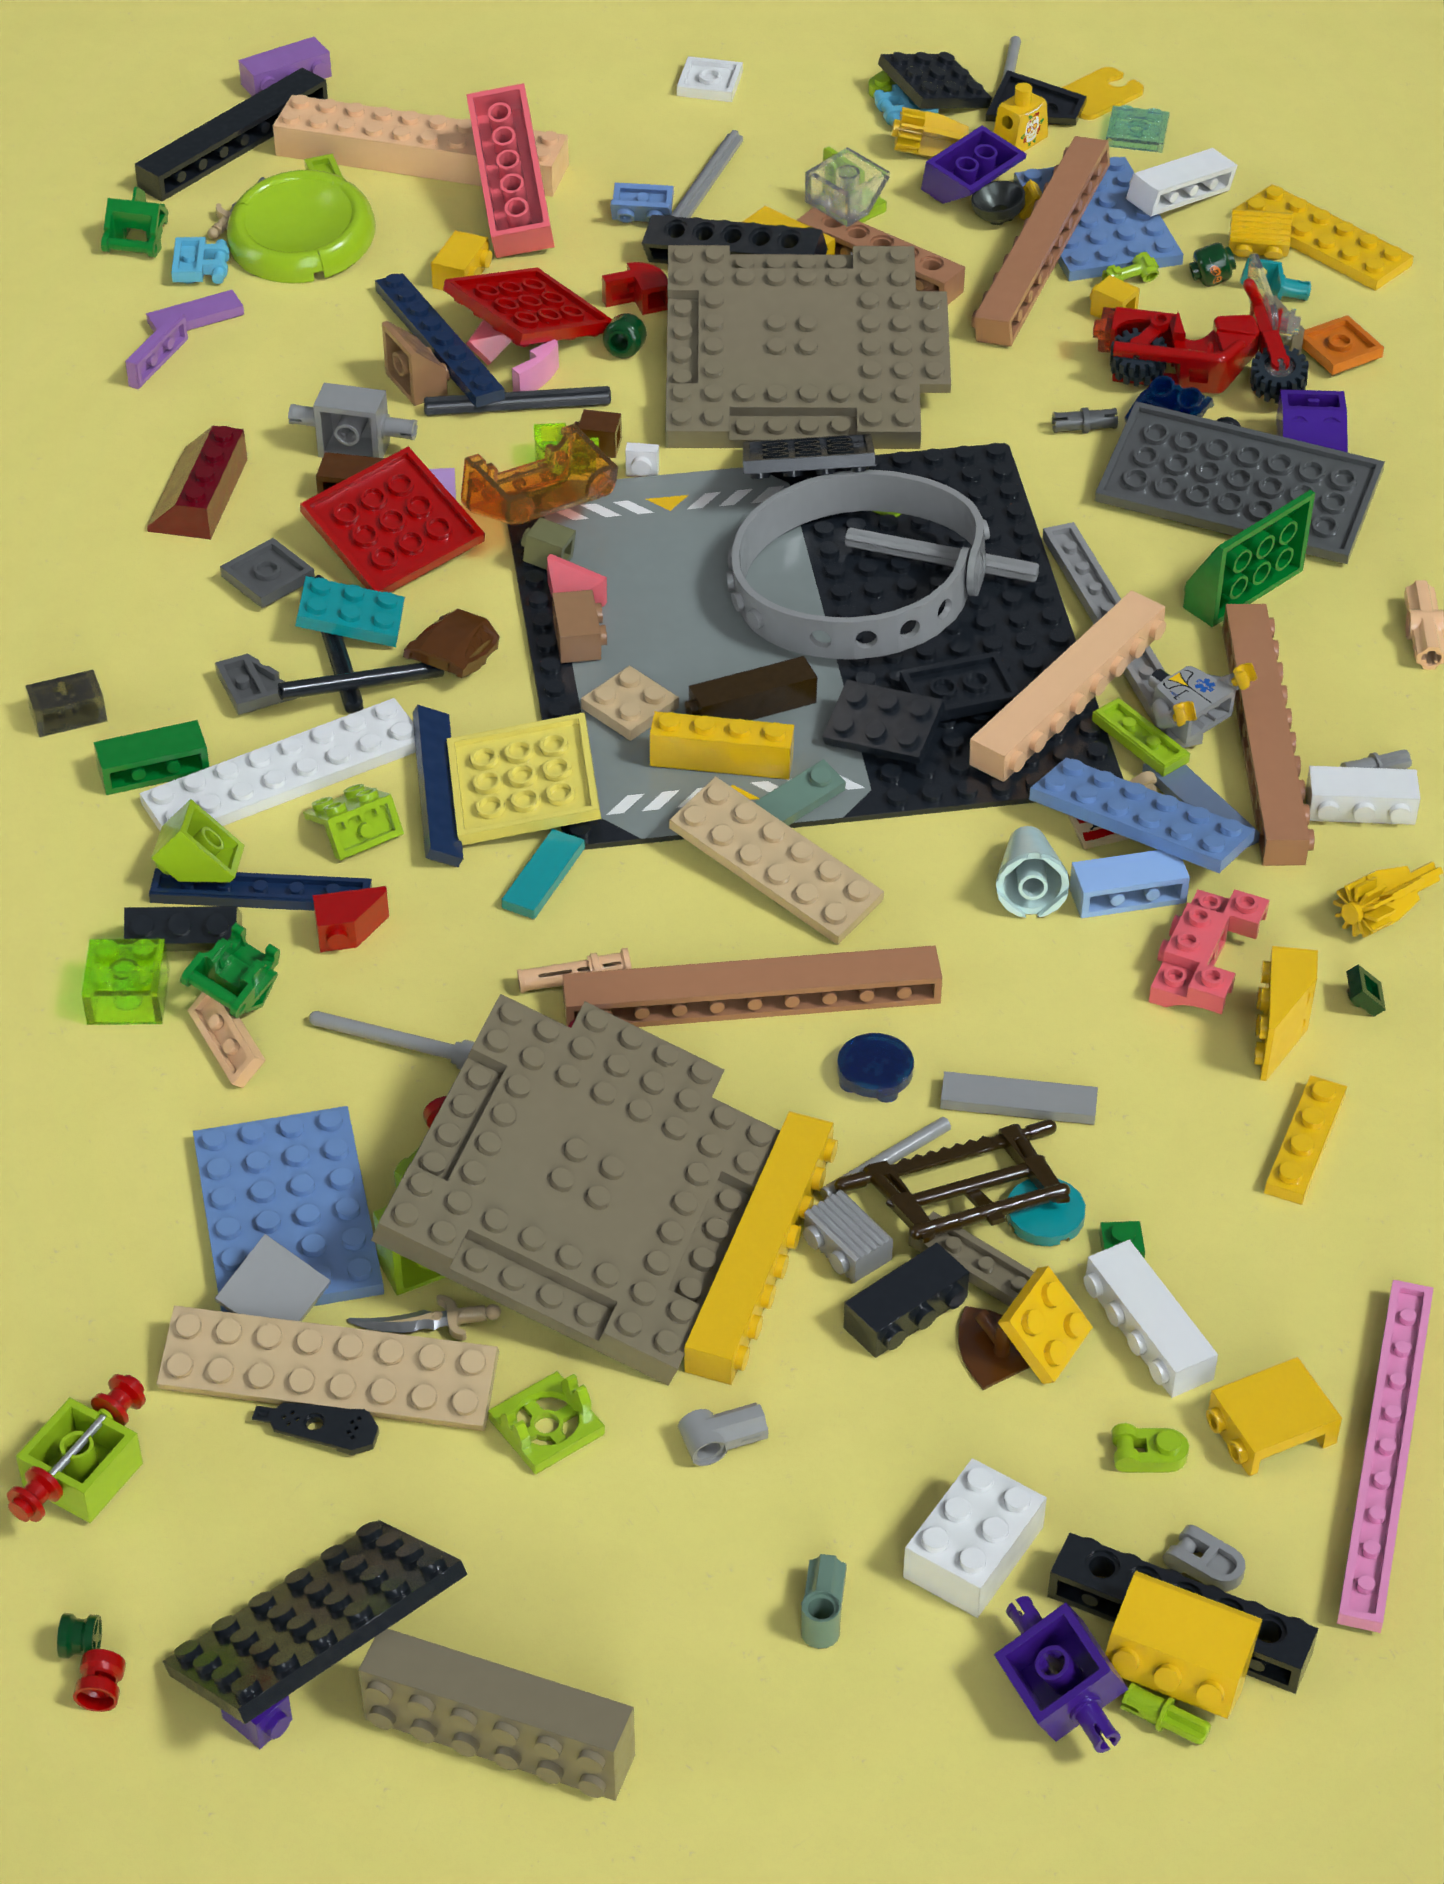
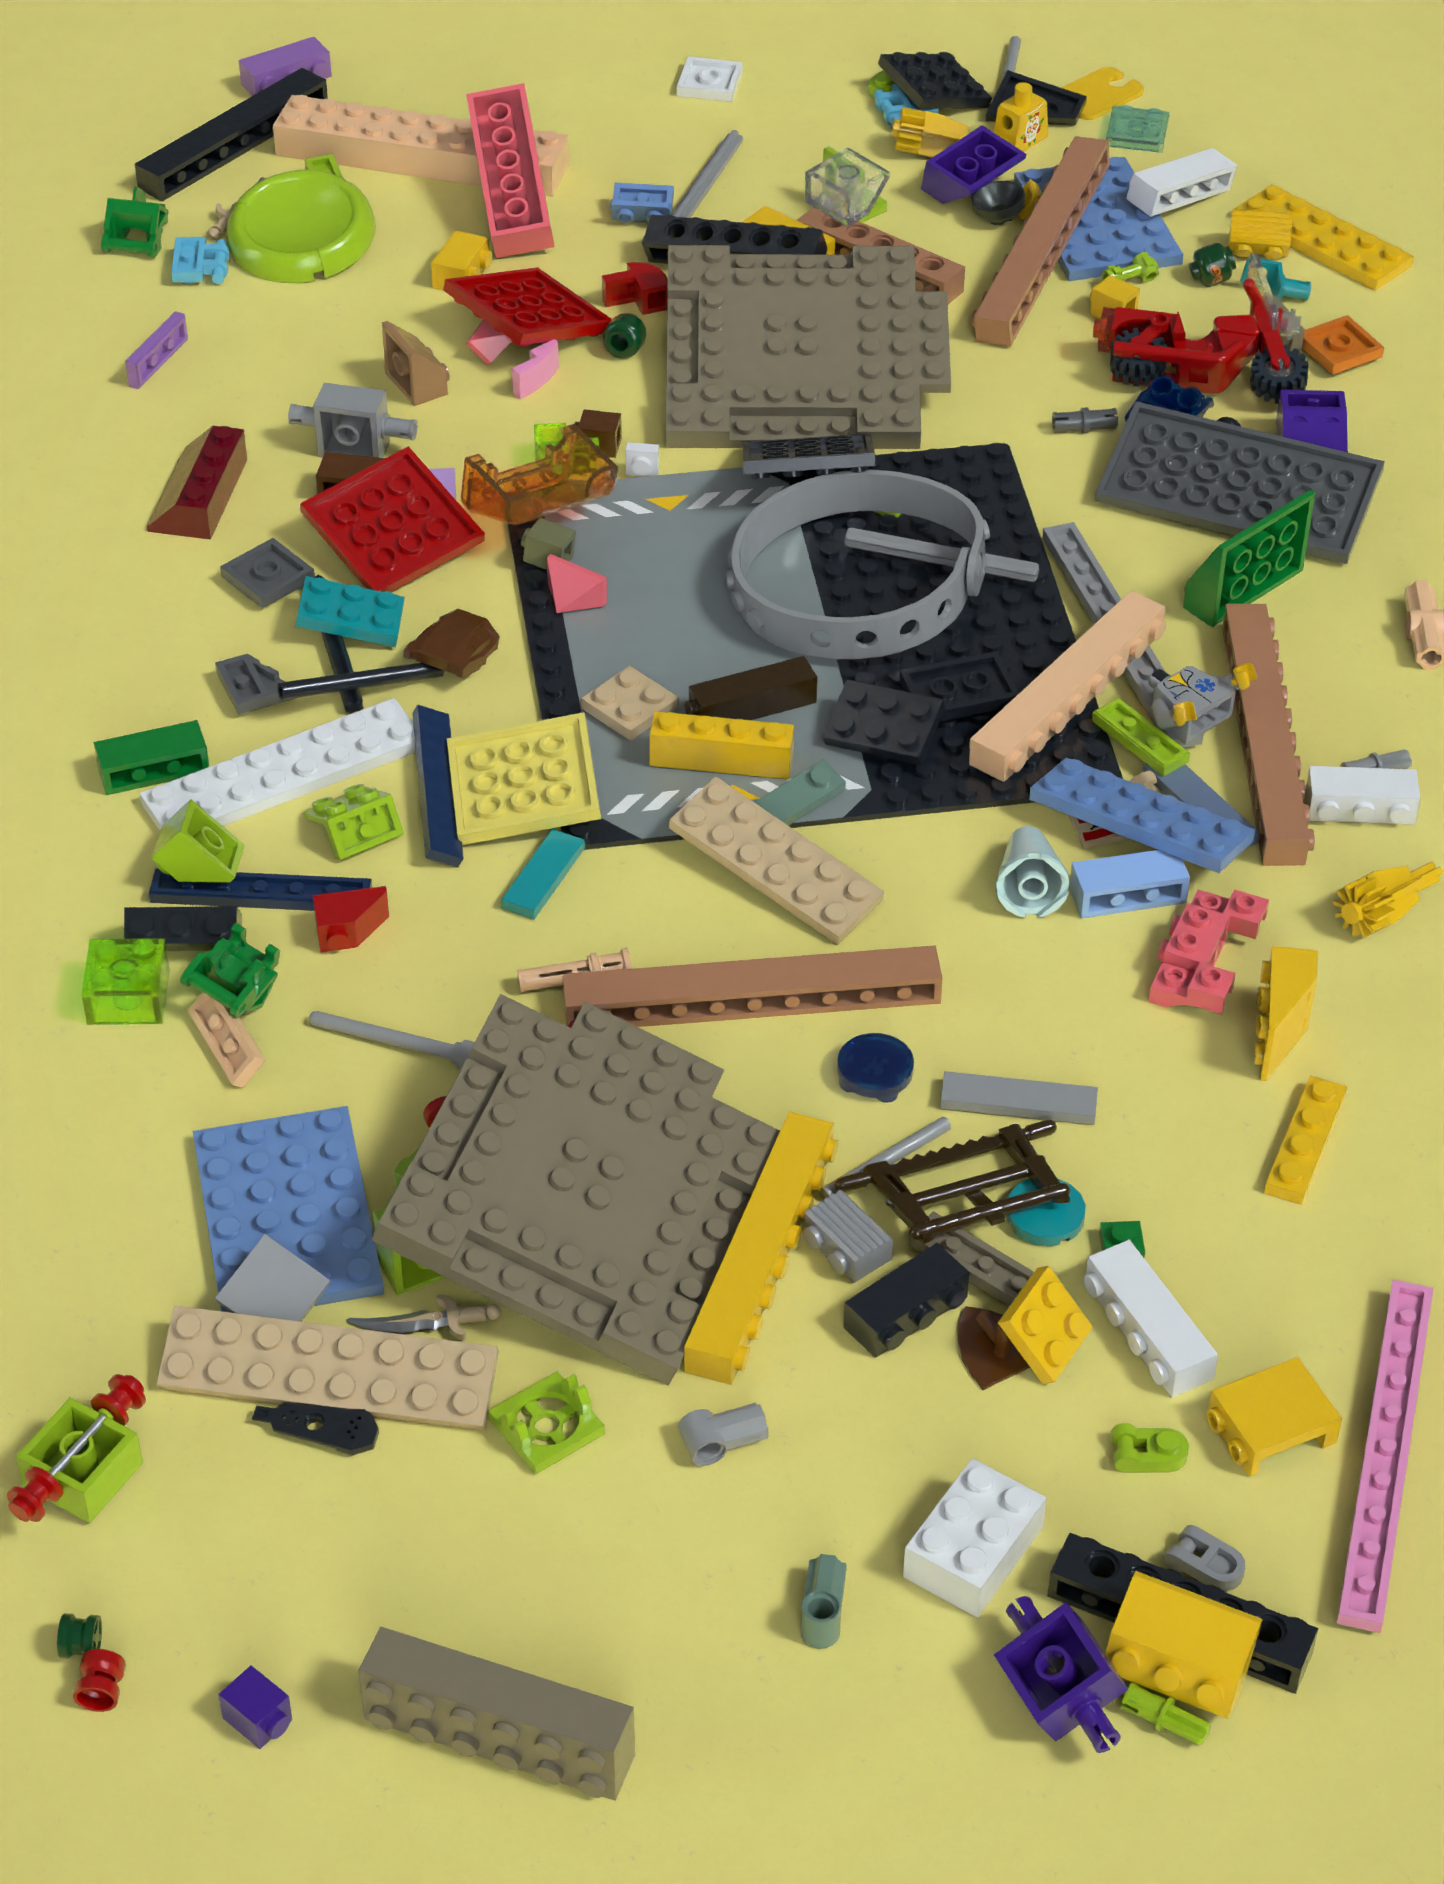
clear smoke brick [25,670,107,738] -> none
medium lavender tile [146,290,244,332] -> none
black plate [163,1520,468,1724] -> none
dark blue plate [375,273,505,408] -> none
black axle [424,386,611,416] -> none
medium nougat brick [552,590,607,663] -> none
dark green plate [1346,964,1386,1017] -> none

